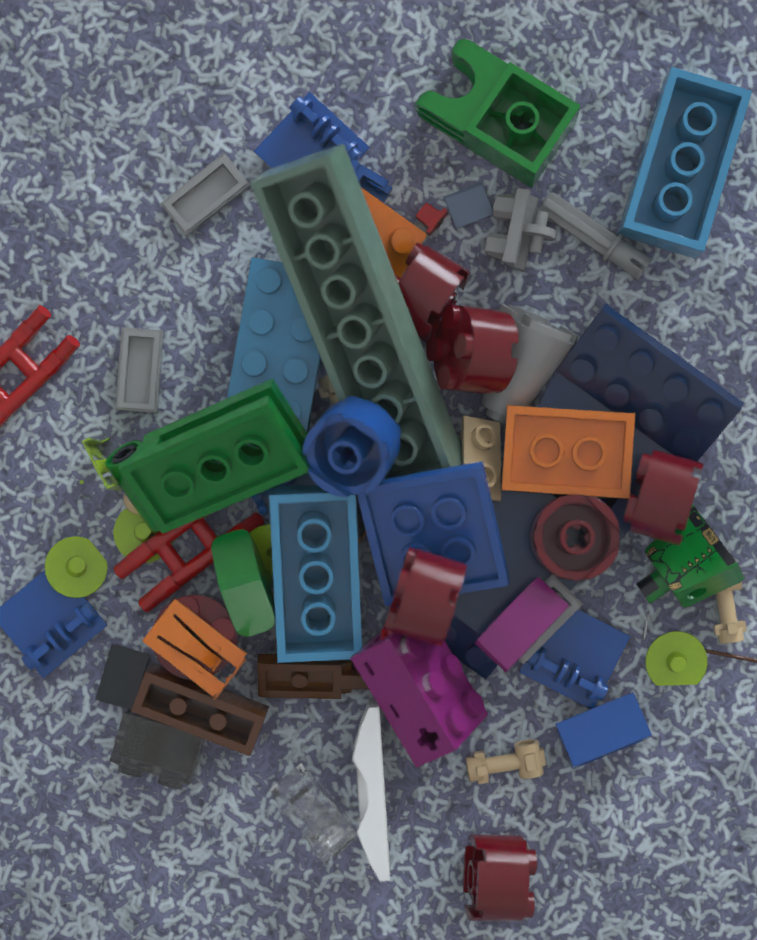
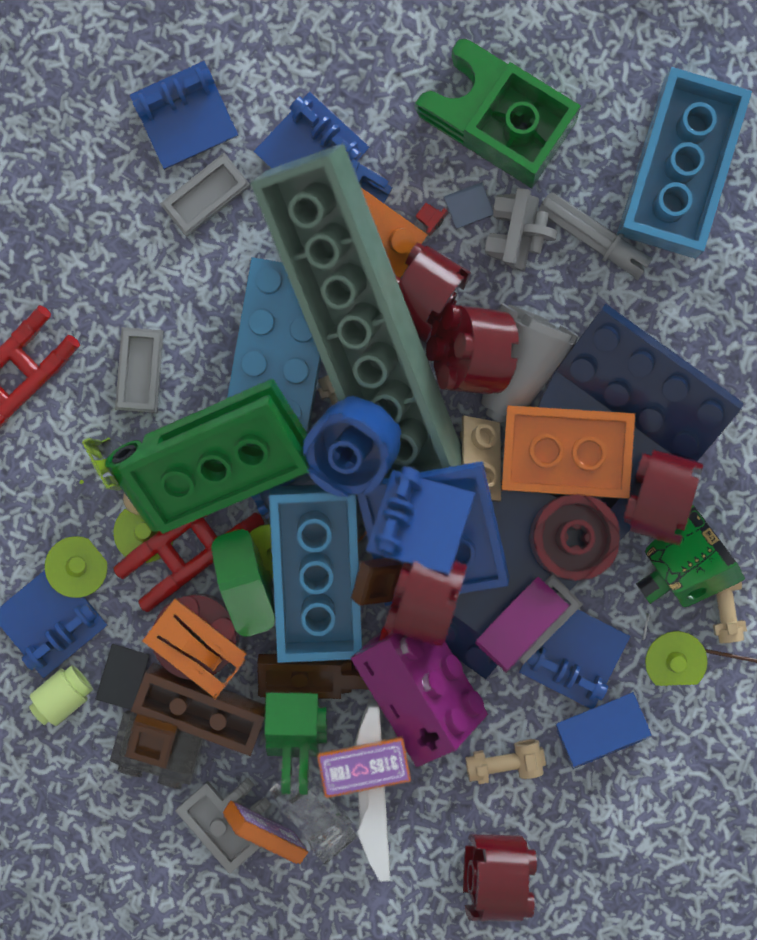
none -> yellowish green brick [29,665,93,726]
none -> reddish brown tile [125,714,178,769]
none -> blue hinge [130,61,239,169]
none -> light grey hinge [175,777,271,874]
none -> orange tile [223,800,309,864]
none -> green brick [264,693,327,795]
none -> medium lavender tile [317,736,411,798]
none -> reddish brown tile [351,558,403,606]
none -> blue hinge [366,467,476,575]

